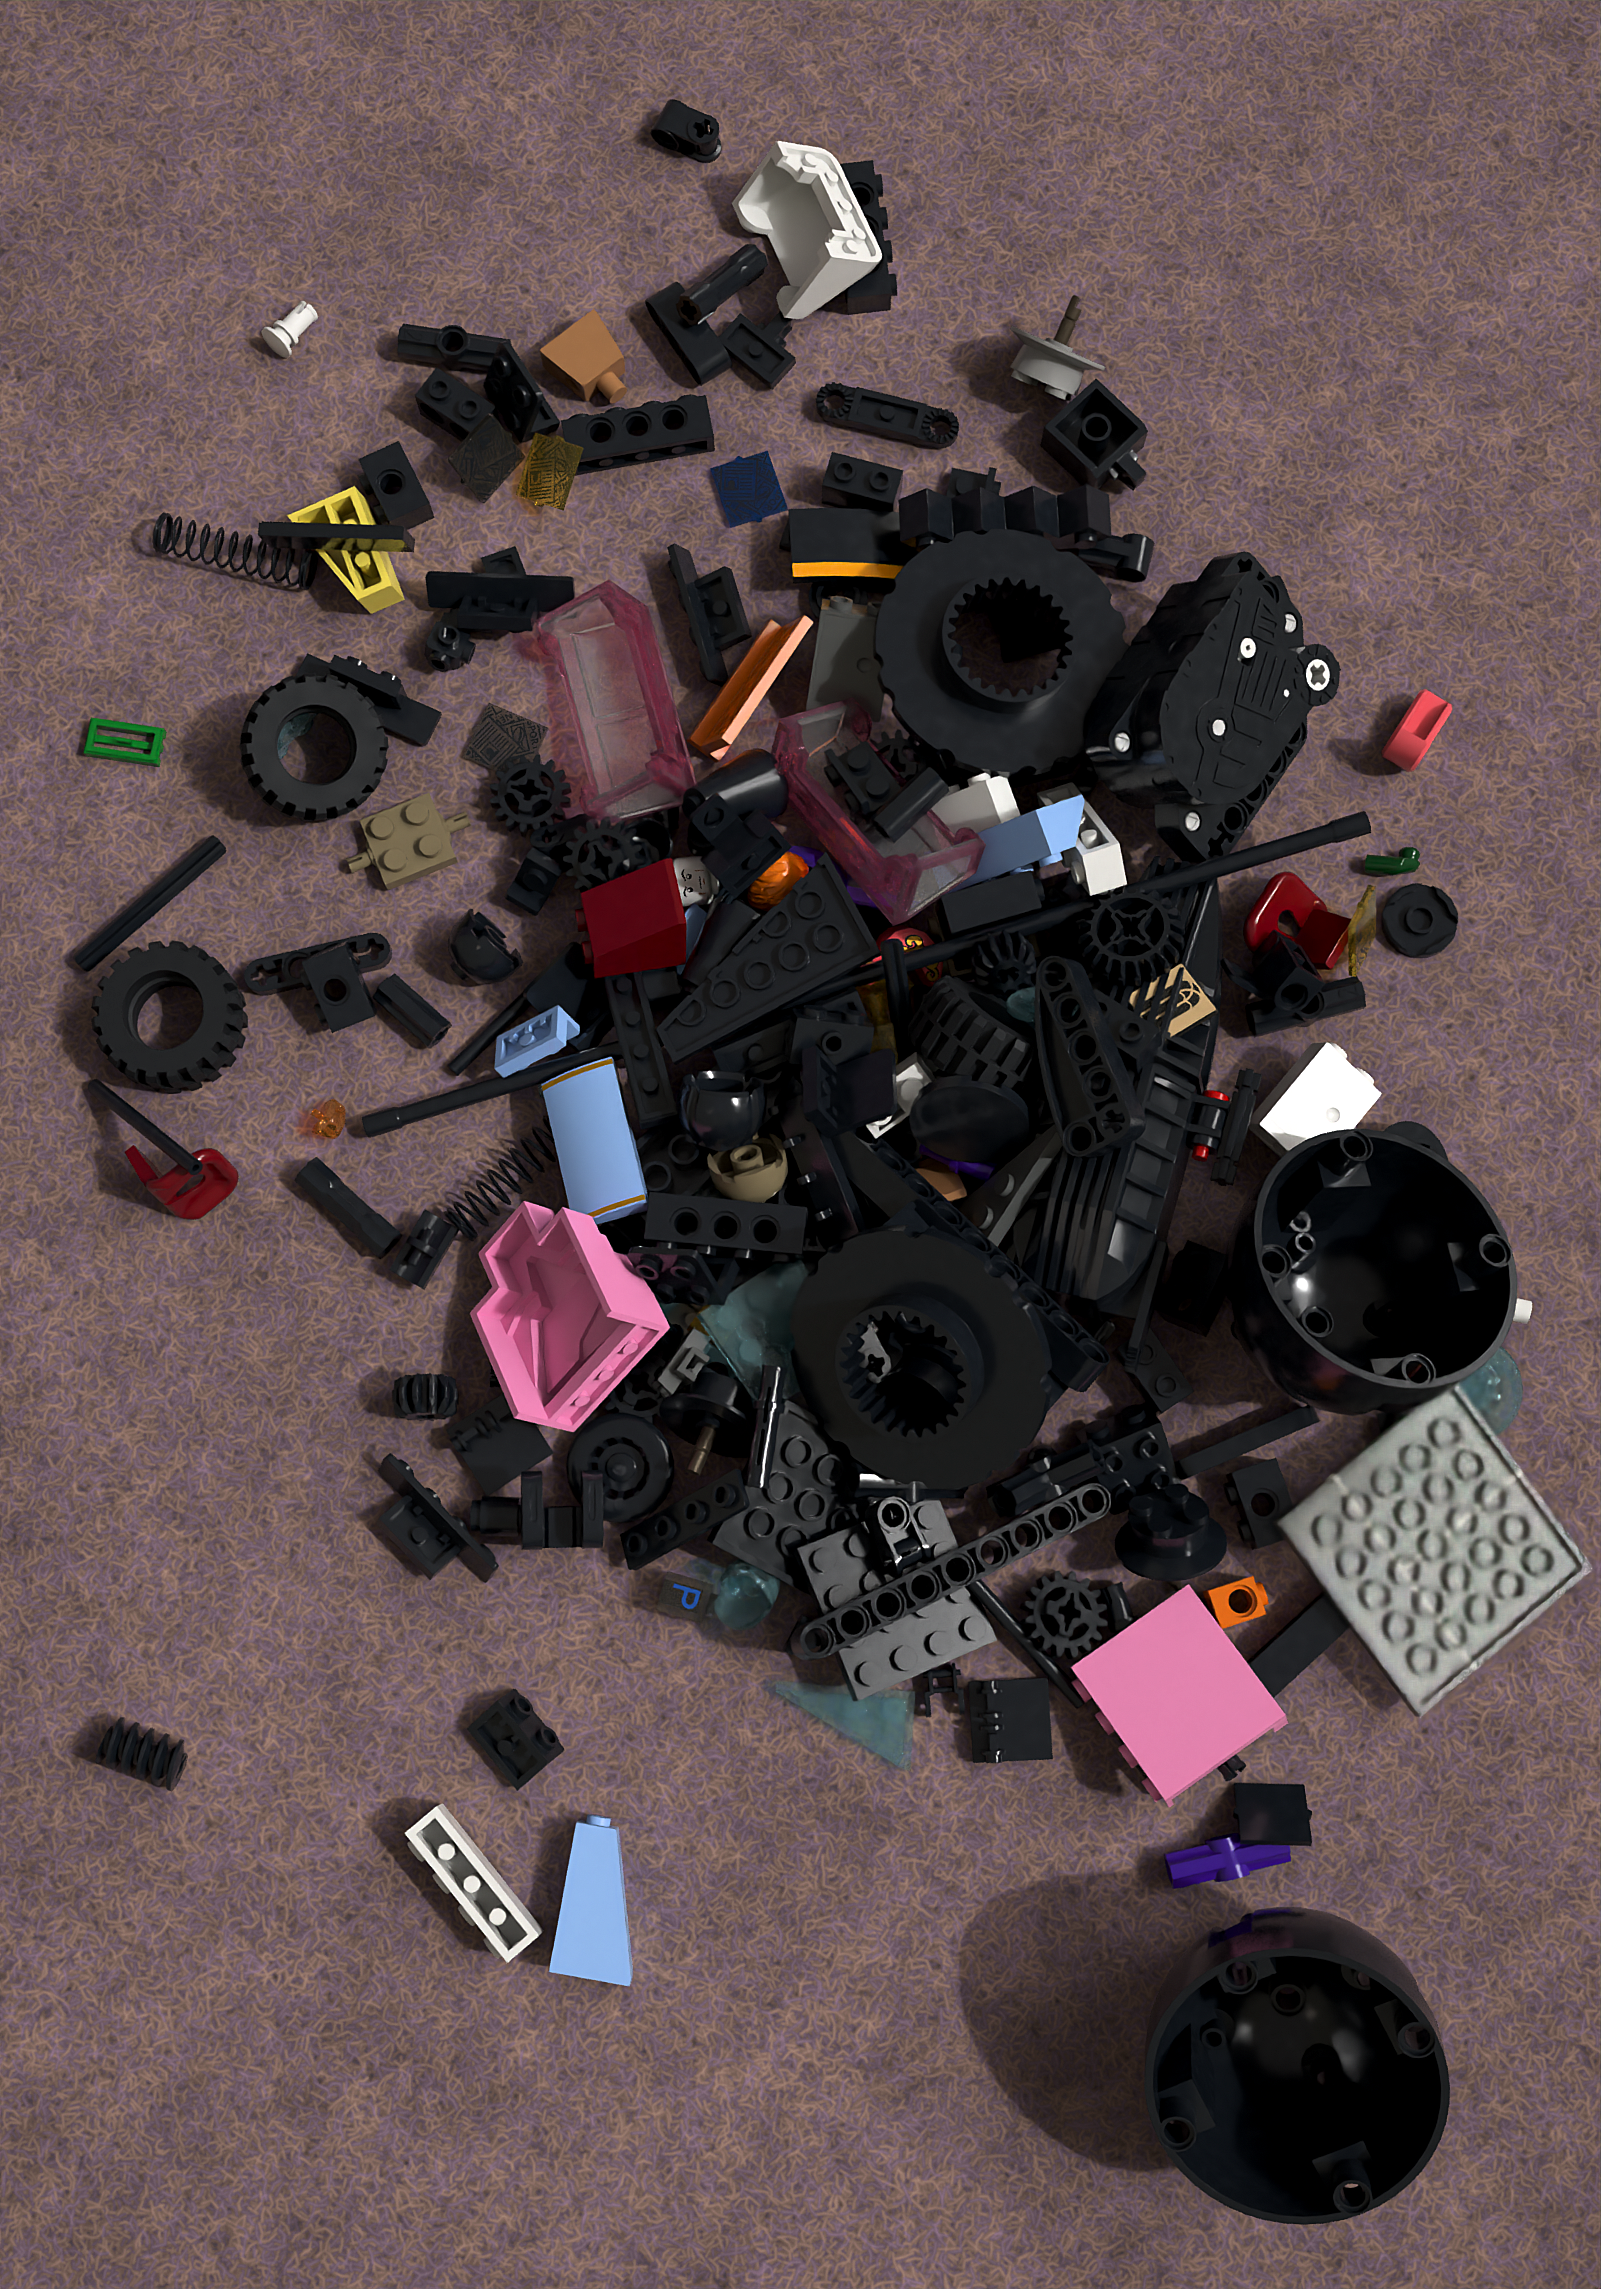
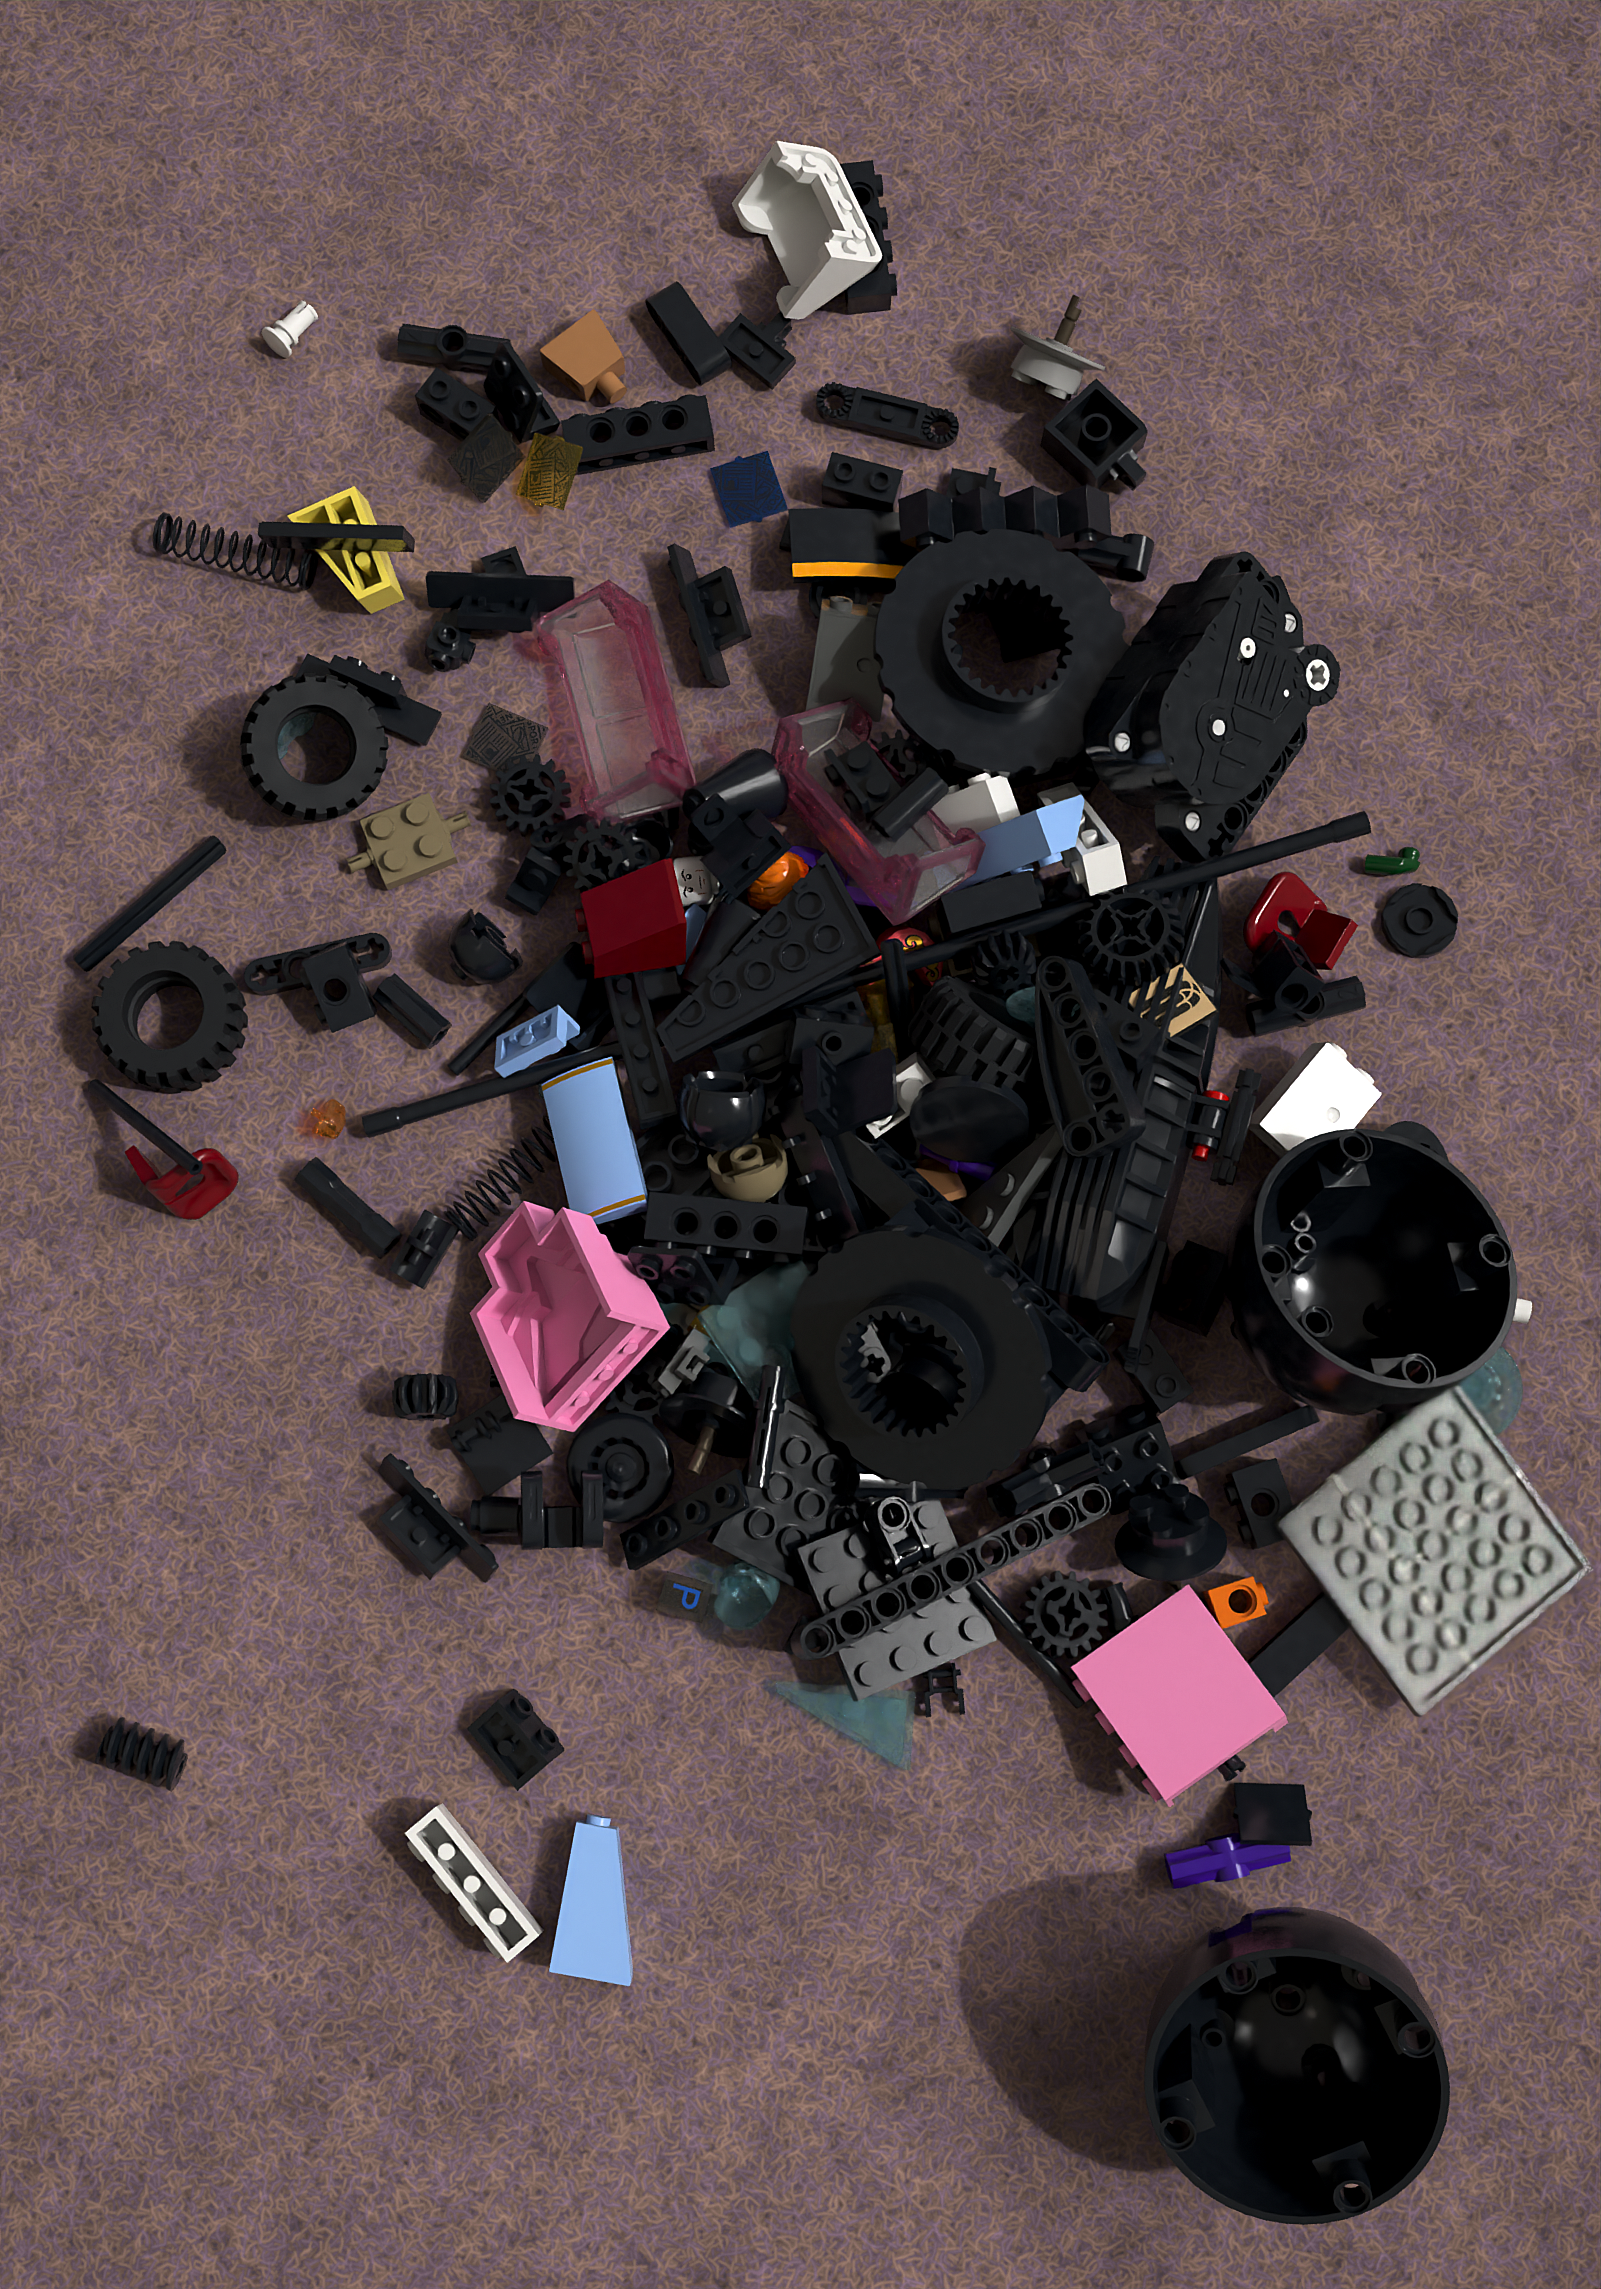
green tile [83,717,167,767] -> none
black brick [357,441,434,530] -> none
black piece [650,99,722,163] -> none
black axle [675,244,768,325] -> none
orange fence [686,615,813,763] -> none
black hinge [968,1678,1053,1763] -> none
clear yellow piece [1348,885,1376,977] -> none
coral animal [1381,689,1452,772] -> none

